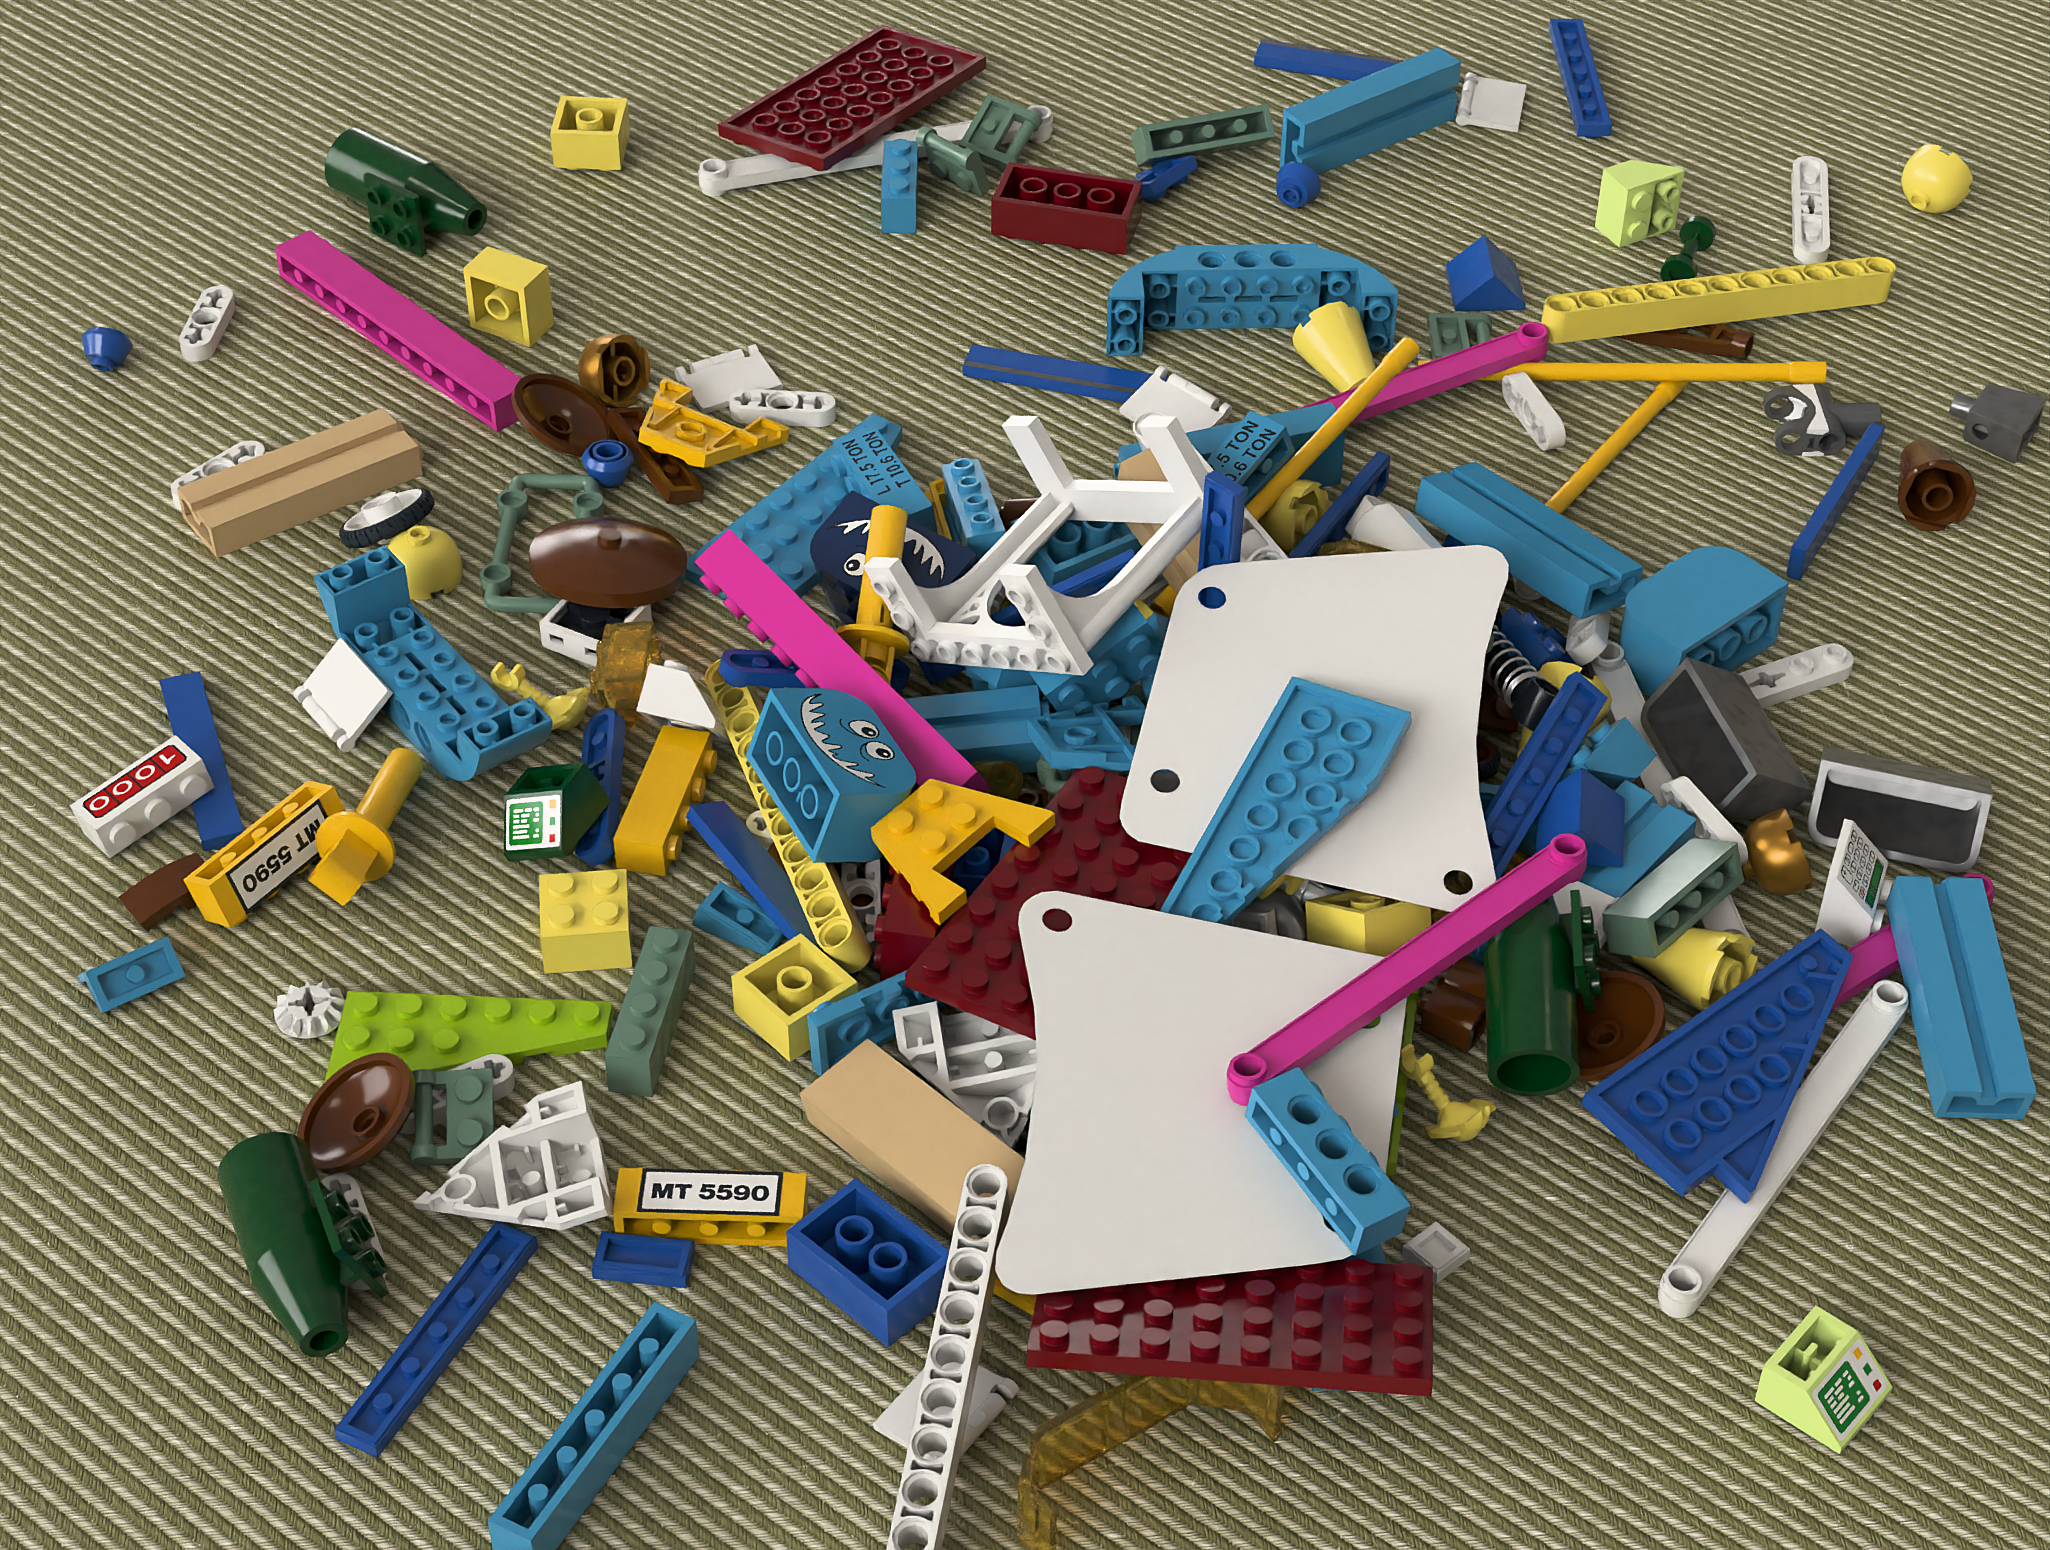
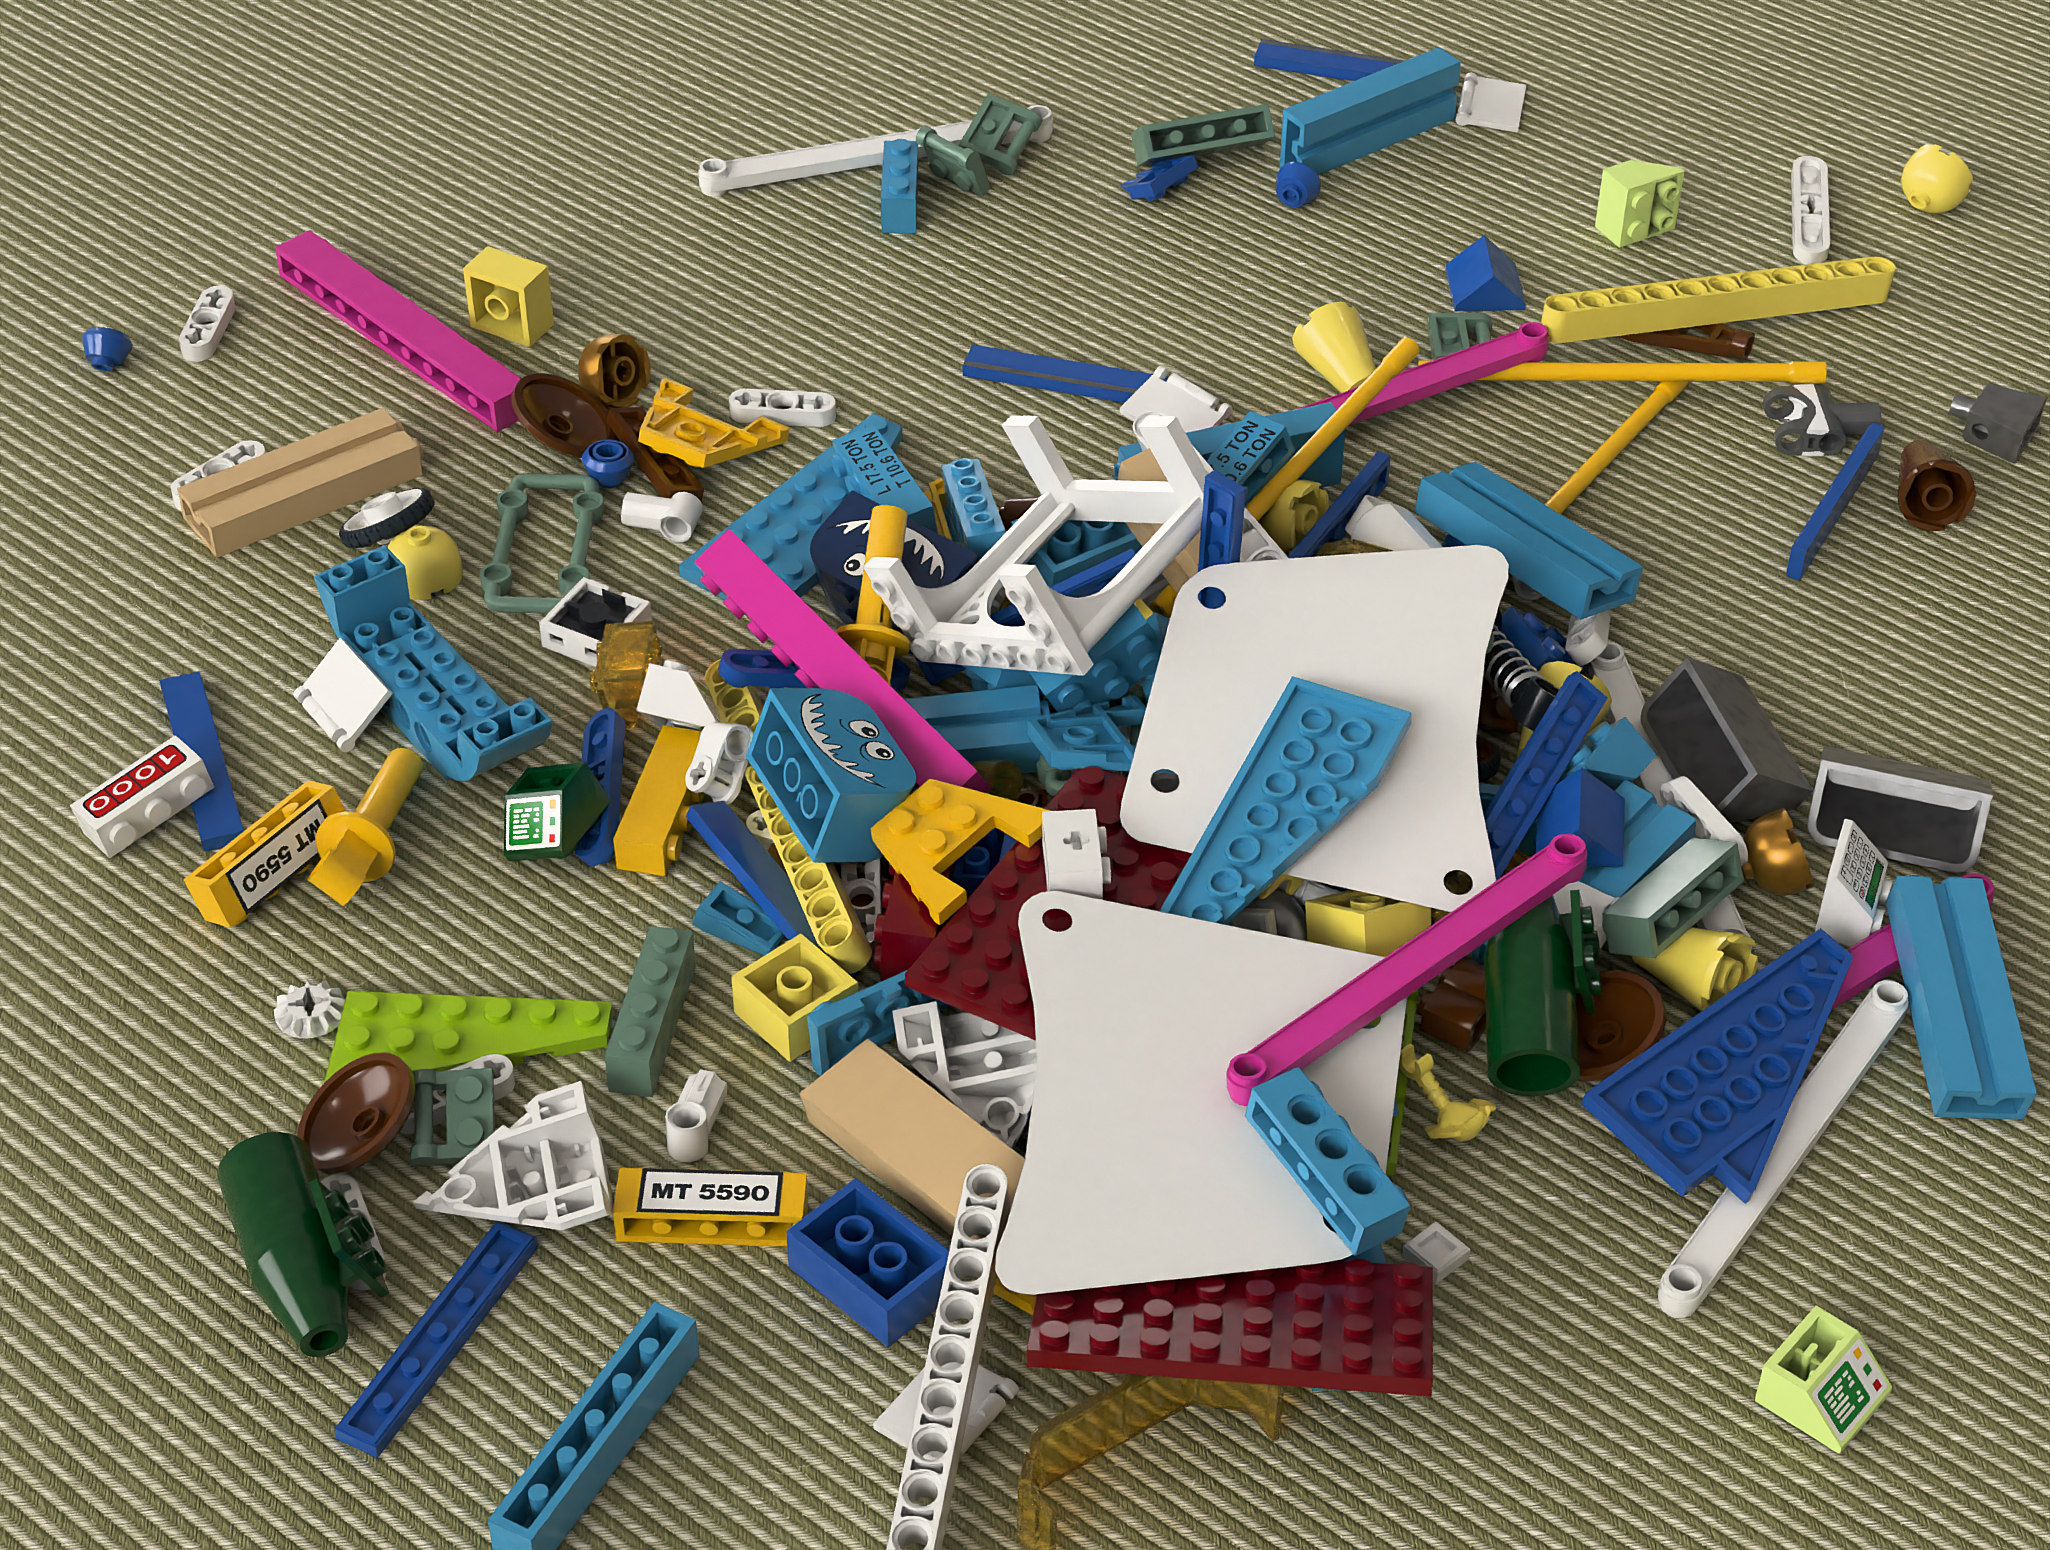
dark azure panel [78,936,186,1013] -> none
reddish brown slope [118,852,205,932] -> none
dark green piece [325,127,487,257] -> none
light yellow piece [491,662,591,731] -> none
reddish brown dish [529,517,687,608] -> none
light yellow brick [539,869,632,974] -> none
light yellow brick [550,96,630,171] -> none
blue tile [592,1231,695,1289] -> none
white piece [674,344,783,414] -> none
dark red plate [718,25,987,171] -> none
dark red brick [991,162,1143,255] -> none
dark azure slope [1106,243,1398,356] -> none
white beam [1502,372,1566,451] -> none
blue plate [1549,19,1612,138] -> none
dark azure brick [1618,546,1789,697] -> none
dark green wheel [1660,216,1716,282] -> none
white piece [1739,643,1854,708] -> none
none -> white piece [621,492,703,542]
none -> white piece [665,1069,727,1163]
none -> white piece [685,722,753,805]
none -> white brick [1042,809,1111,900]

